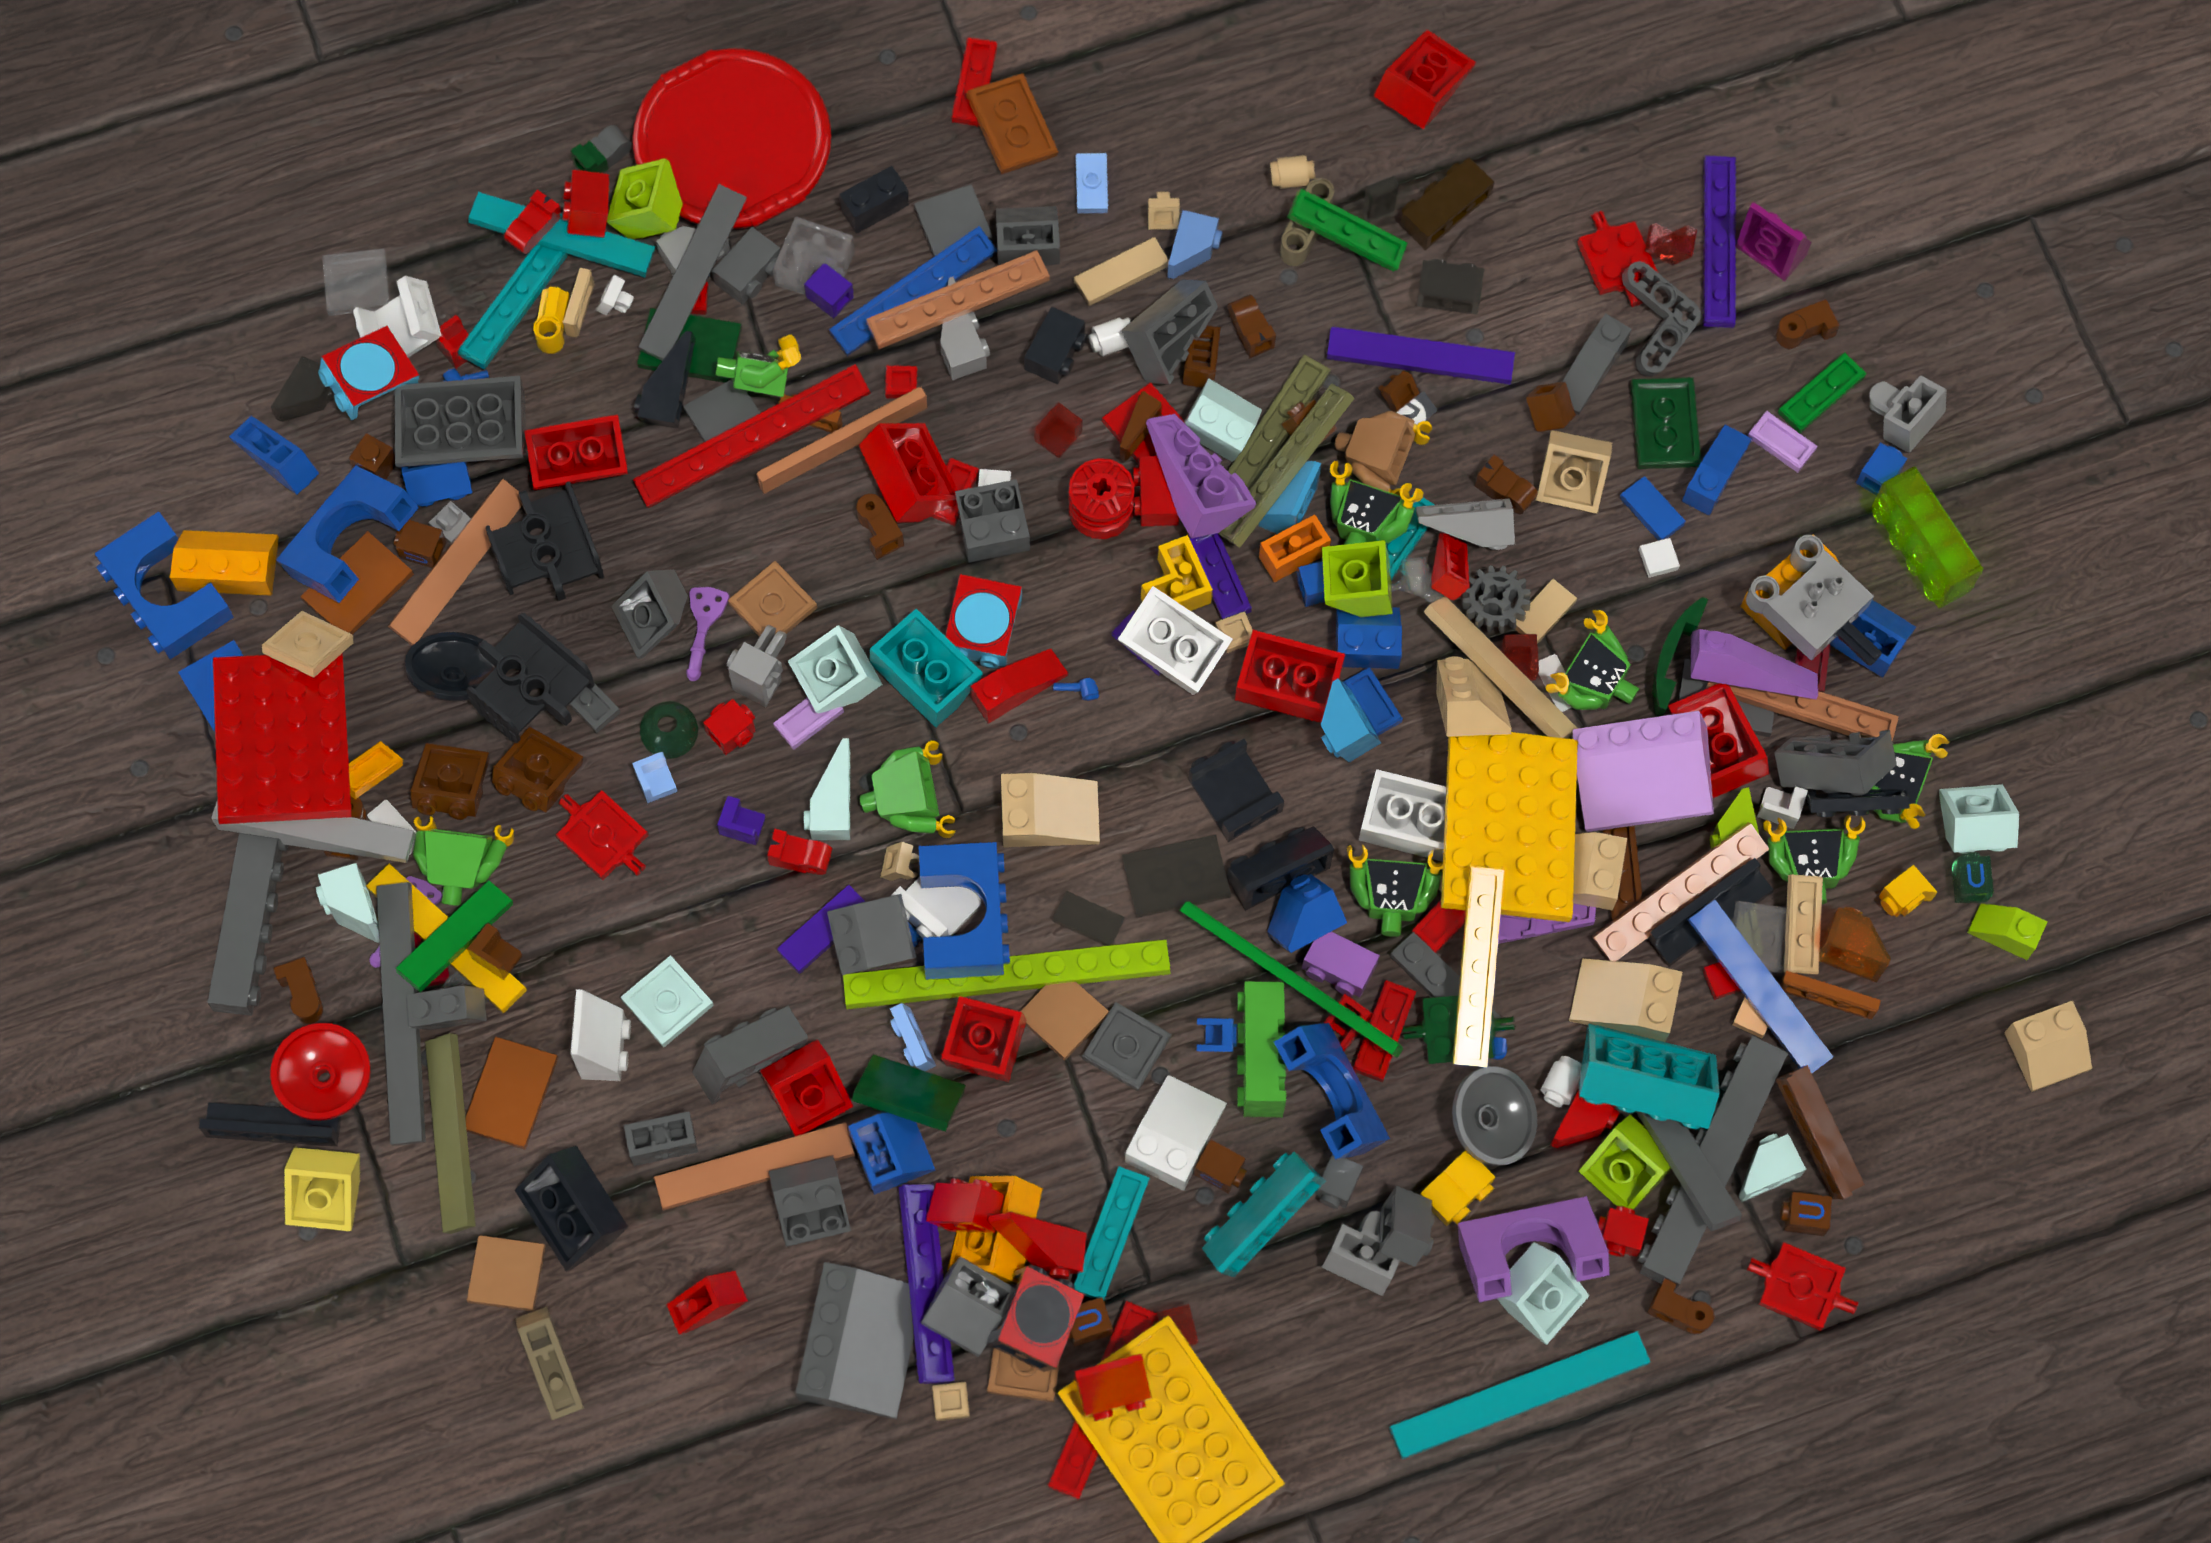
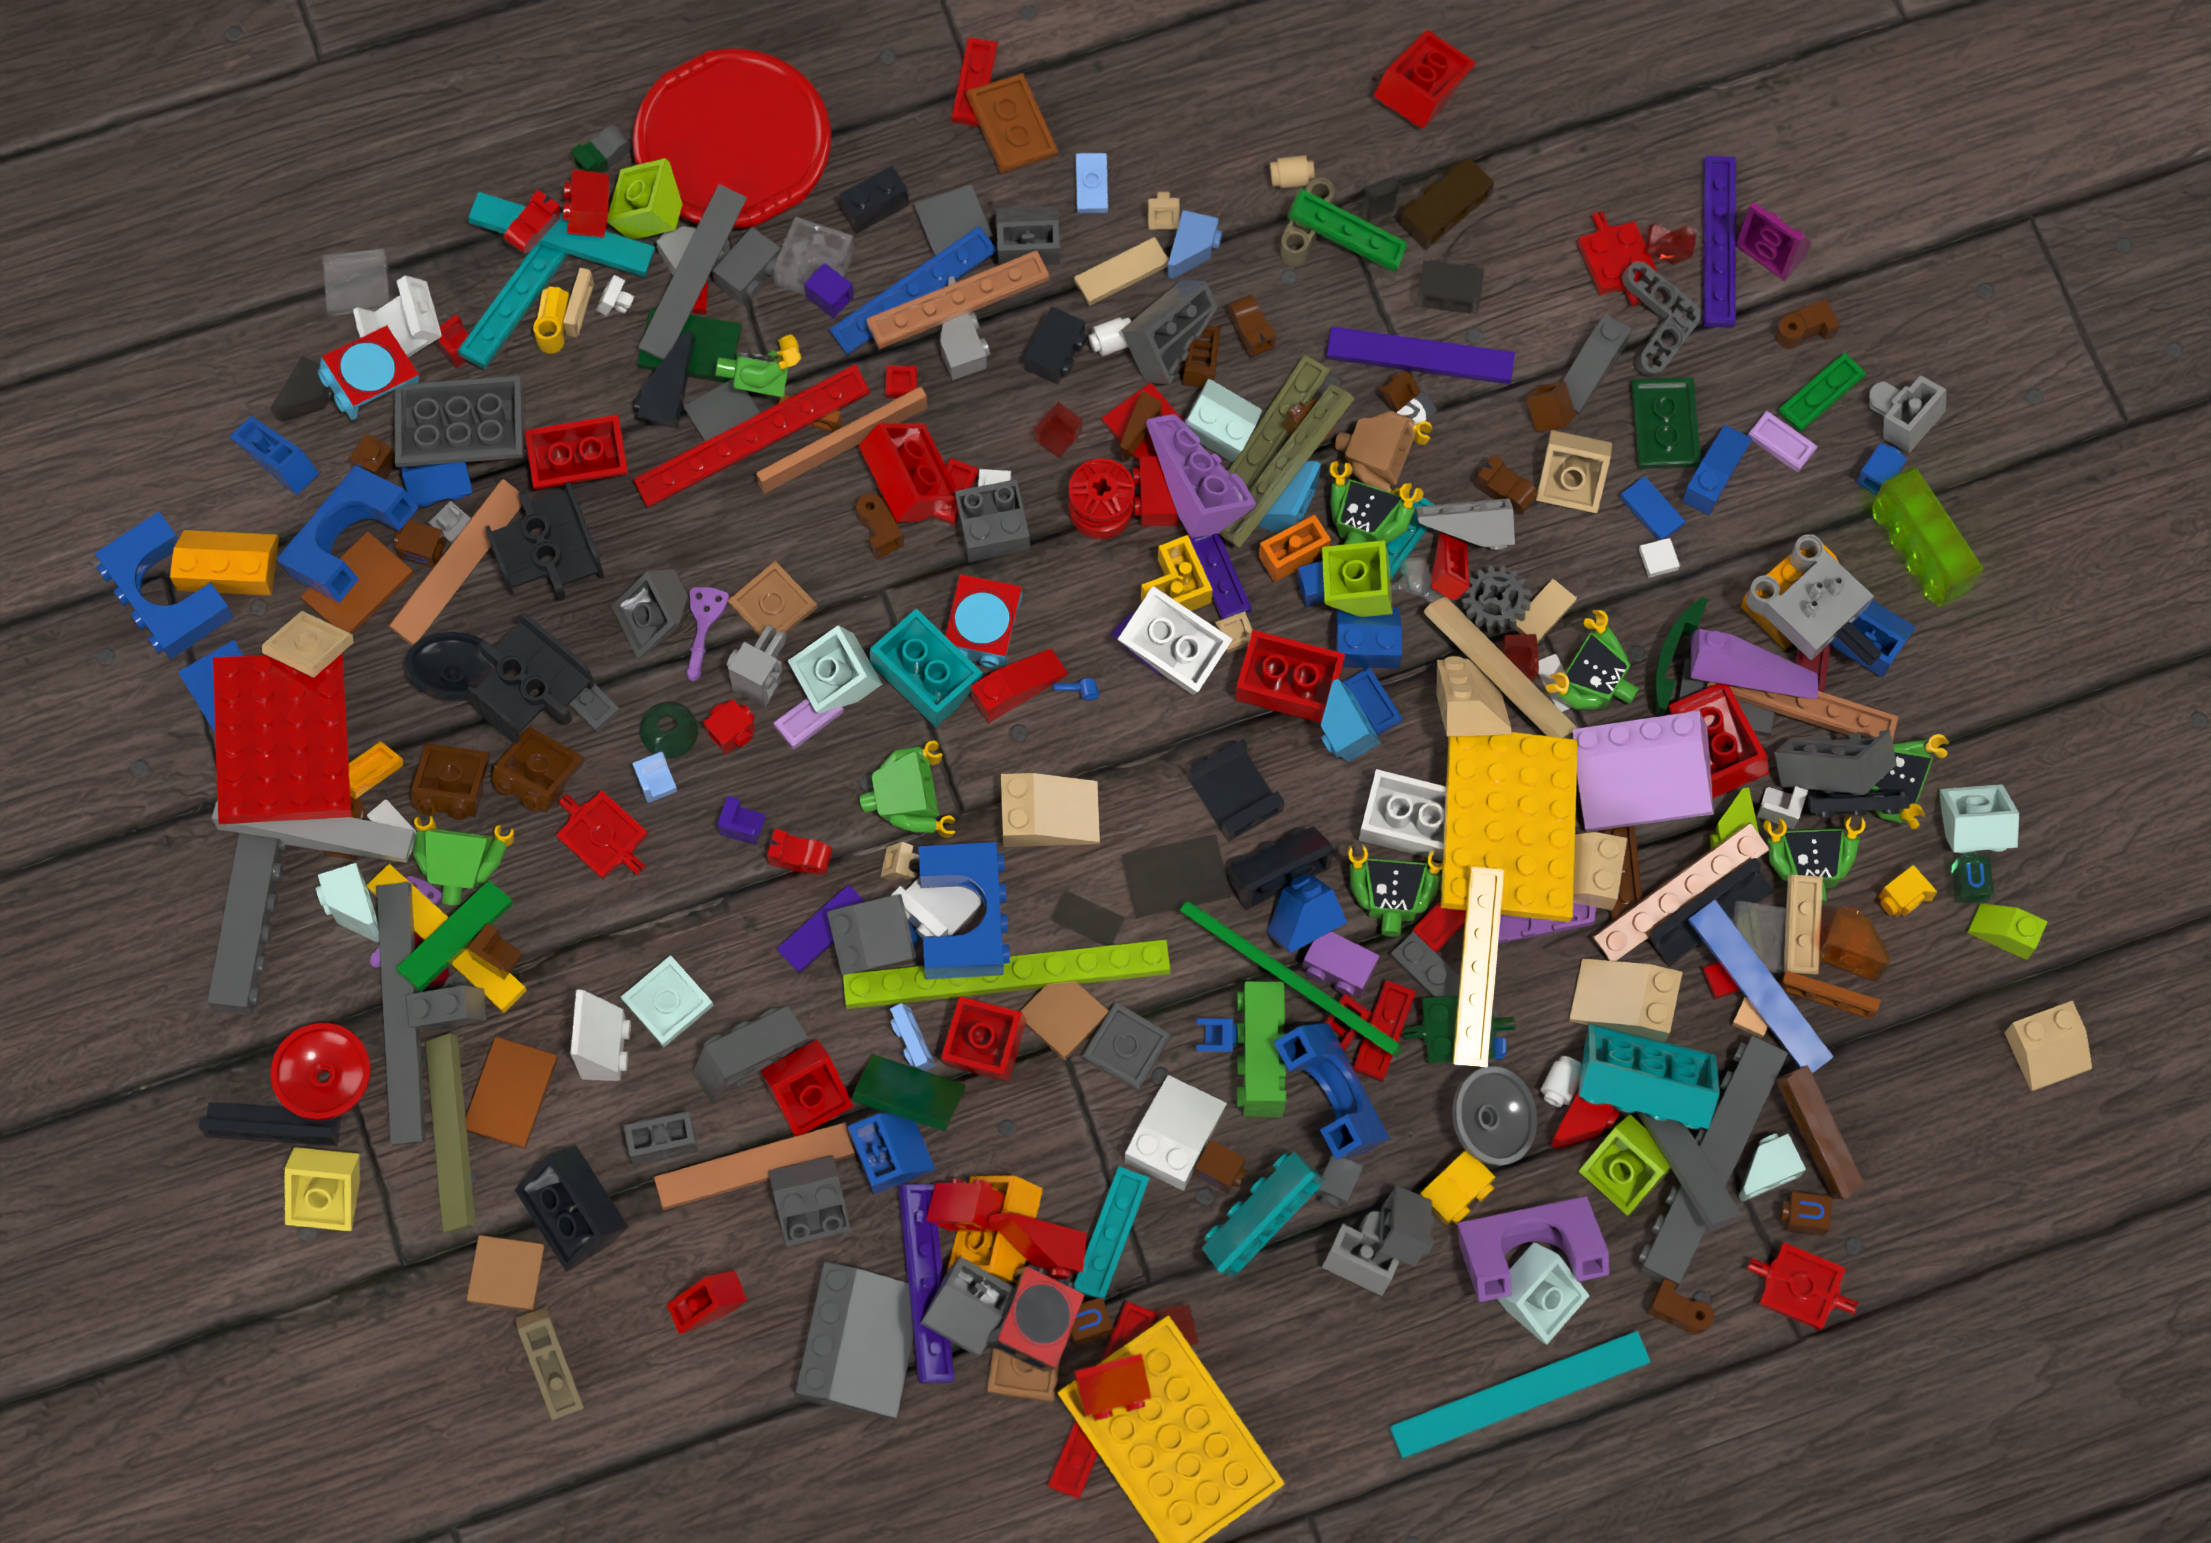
reddish brown leg [273,957,323,1024] -> none
blue hand [443,369,489,381] -> none
light aqua slope [804,738,850,840] -> none
tan tile [932,1382,970,1421] -> none
red brick [1597,1206,1649,1257] -> none

